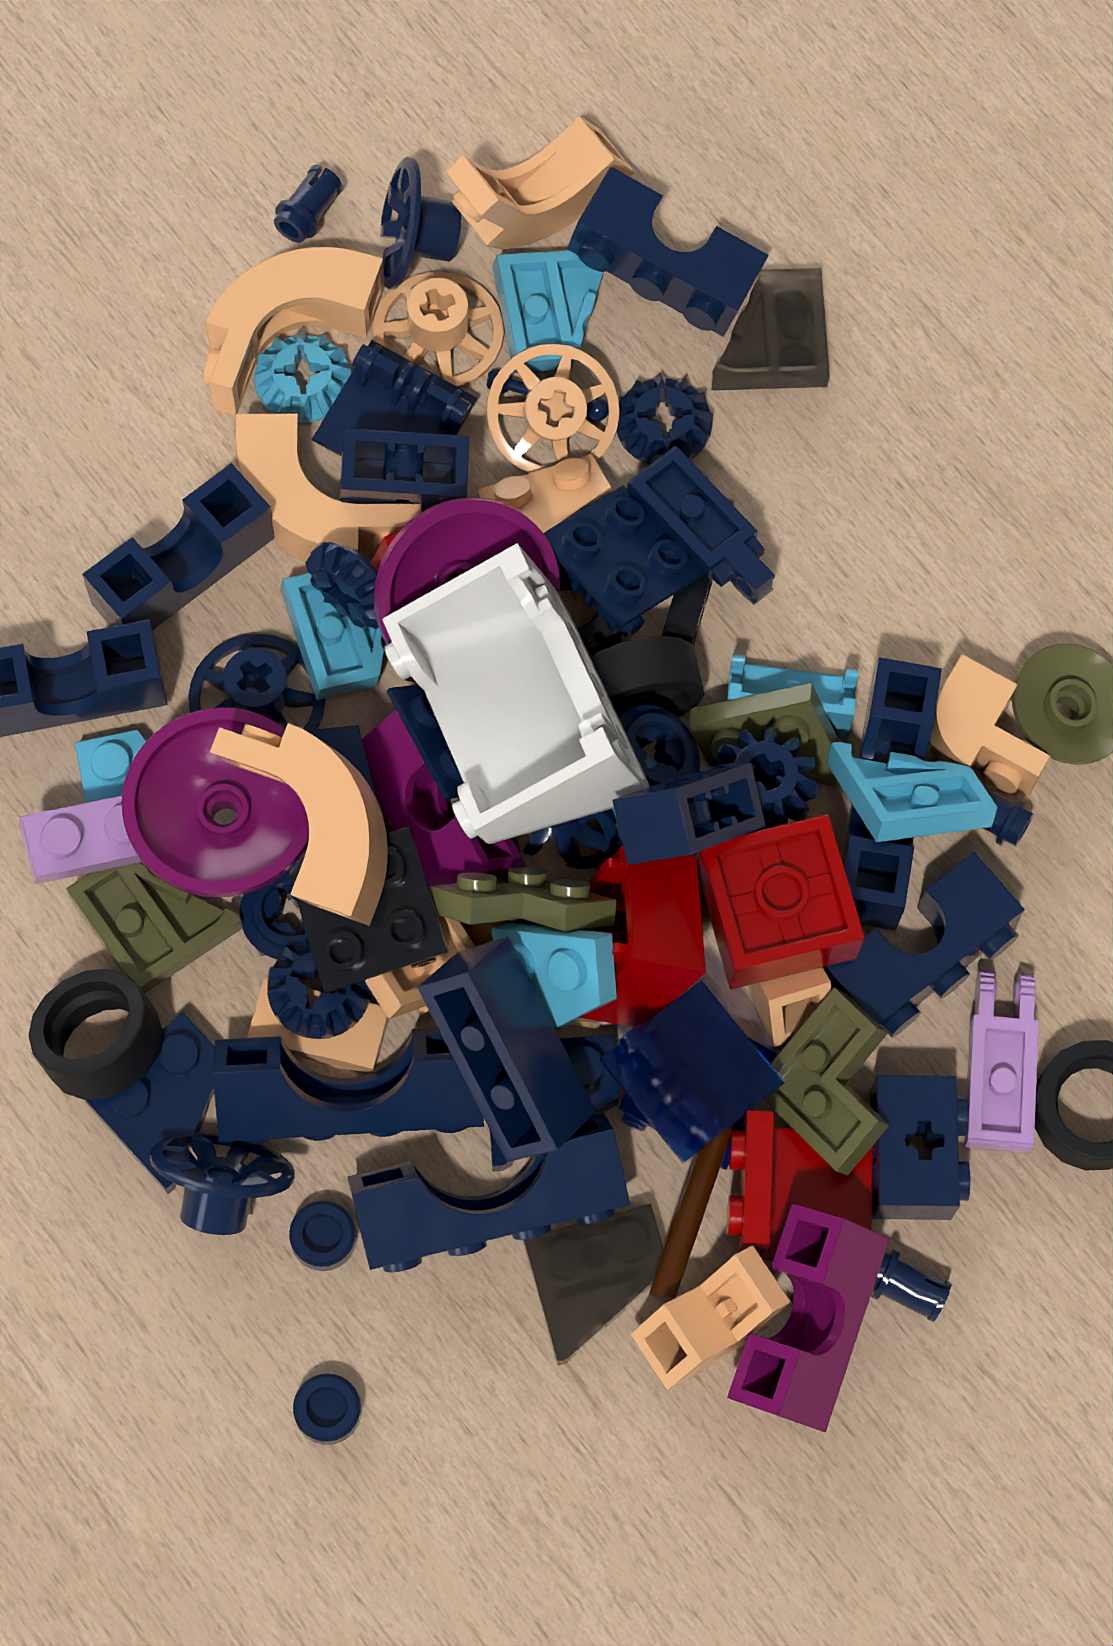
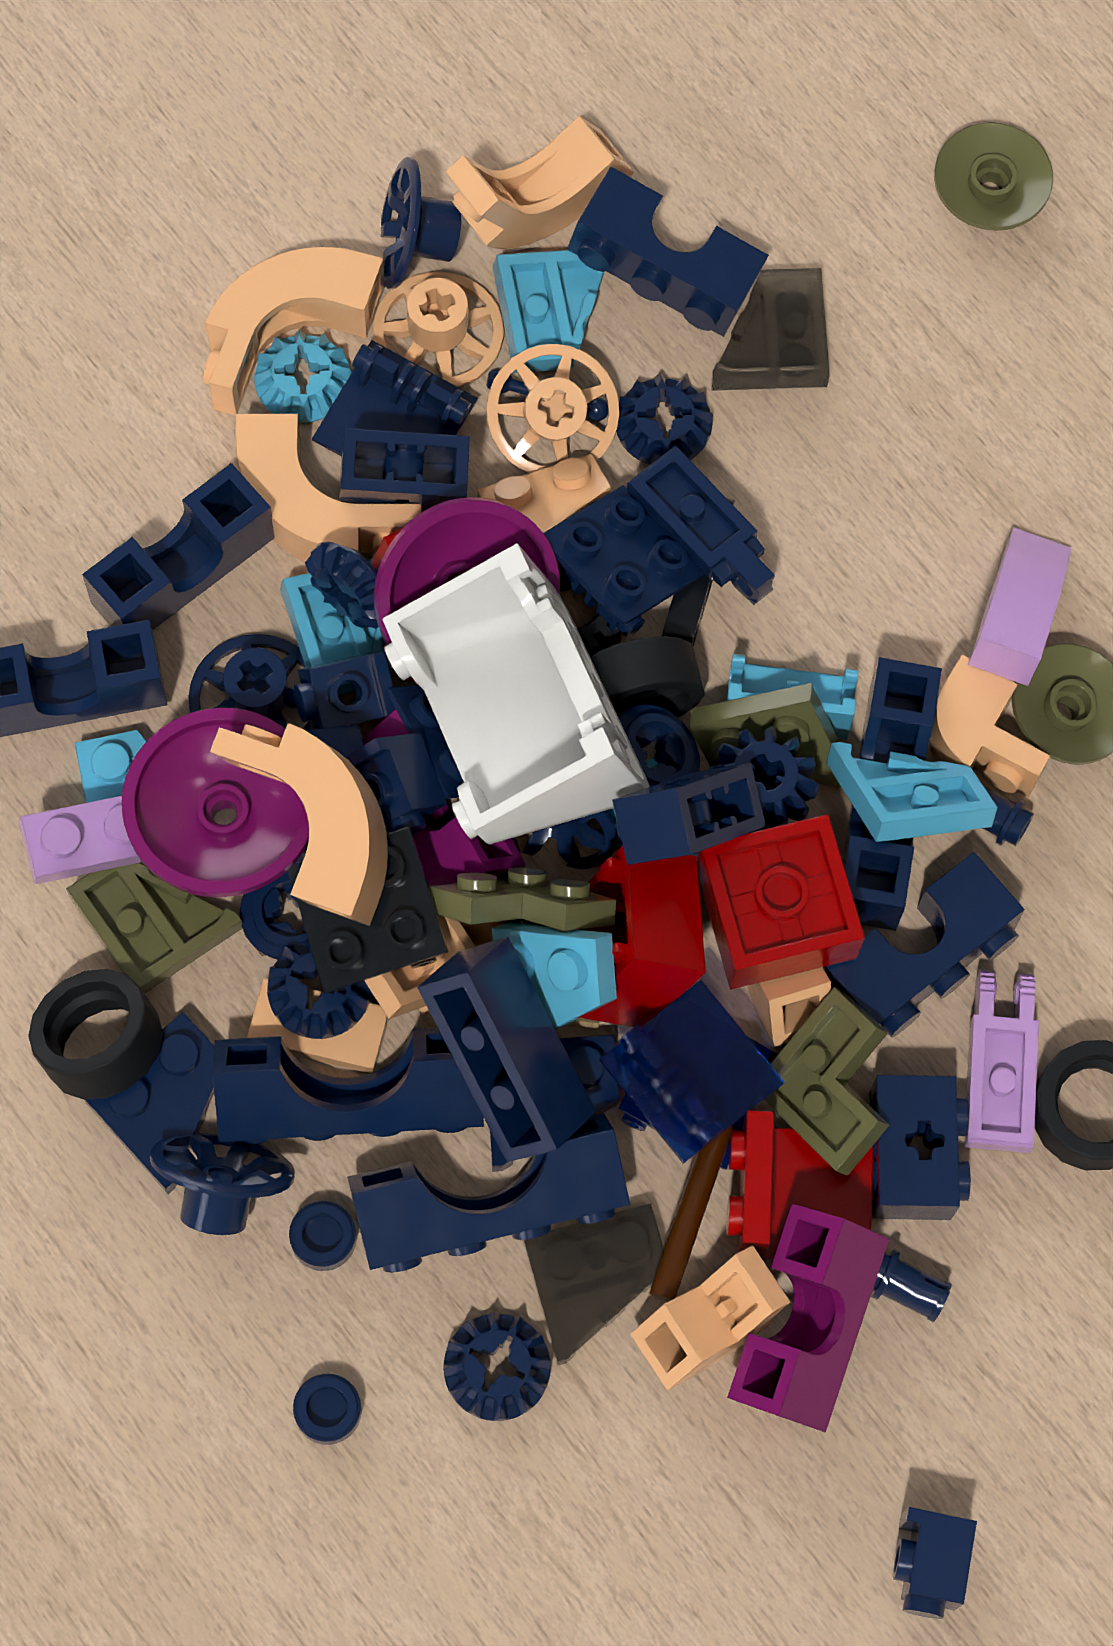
dark blue pin [274,165,343,243] -> none
none -> dark blue brick [294,651,395,729]
none -> dark blue brick [345,733,447,834]
none -> dark blue gear [443,1311,551,1421]
none -> dark blue brick [893,1507,977,1619]
none -> olive dish [934,122,1053,231]
none -> lavender slope [968,527,1071,686]

